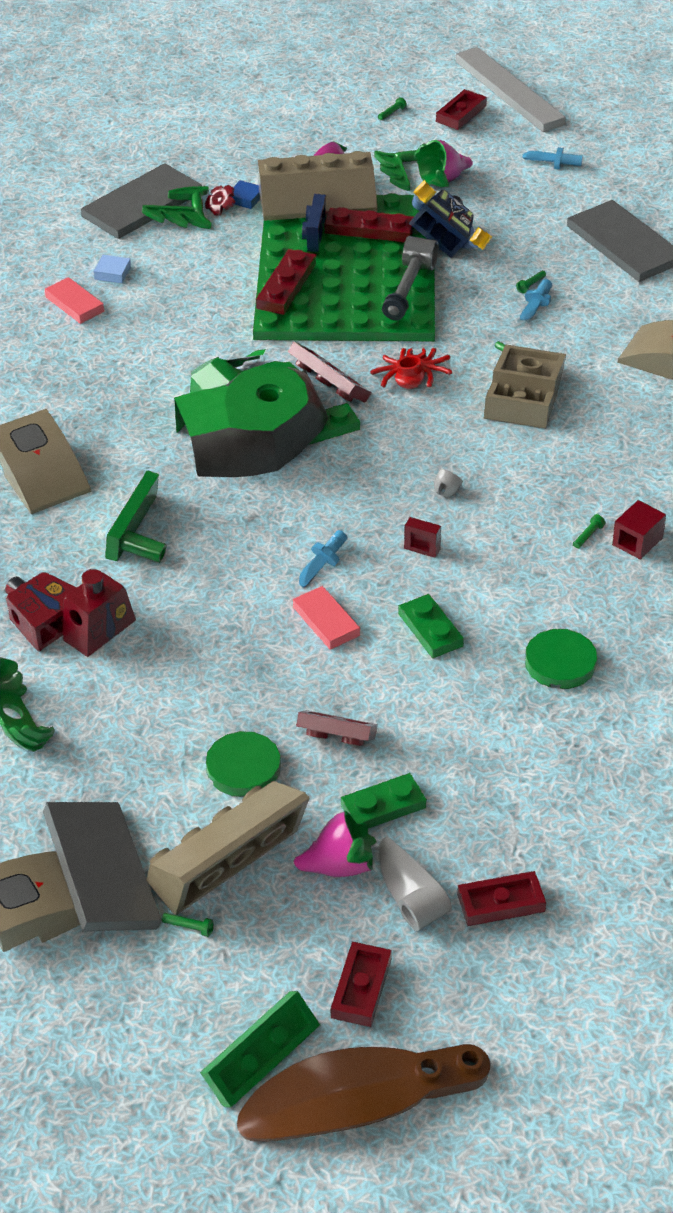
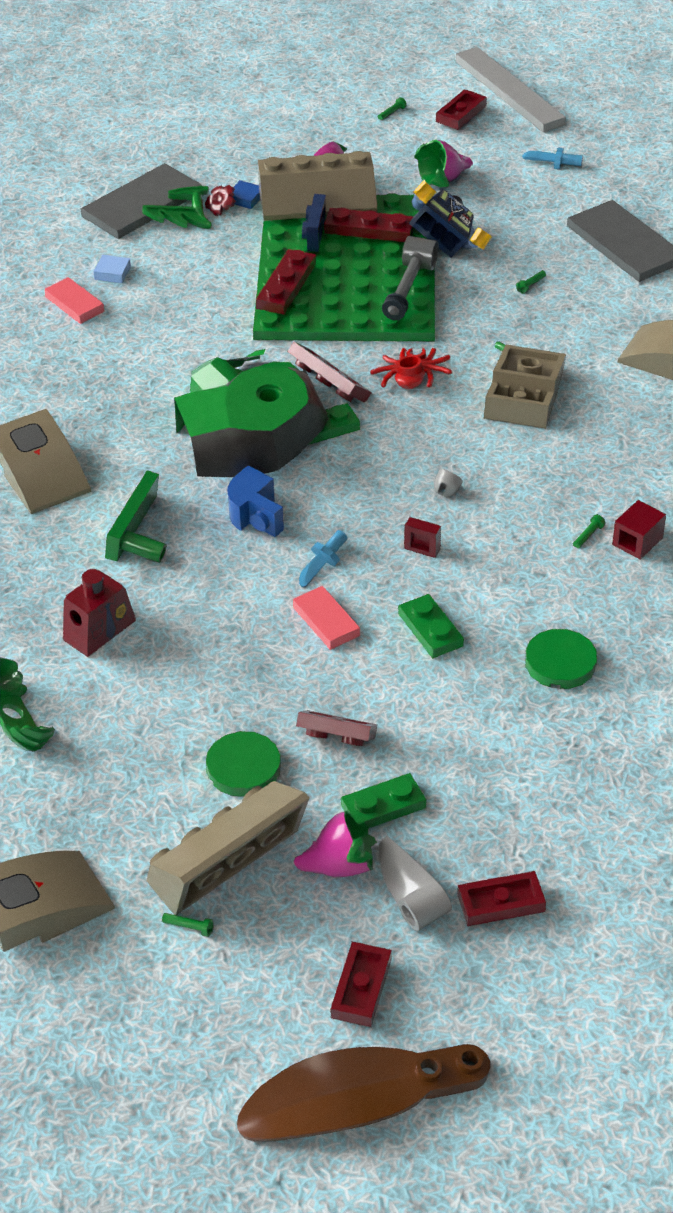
dark red torso [5,572,77,652] -> none
dark grey tile [43,802,162,932] -> none
green plate [200,991,320,1108] -> none
green piece [374,150,418,191] -> none
dark azure piece [520,279,552,320] -> none
none -> blue brick [227,466,284,537]

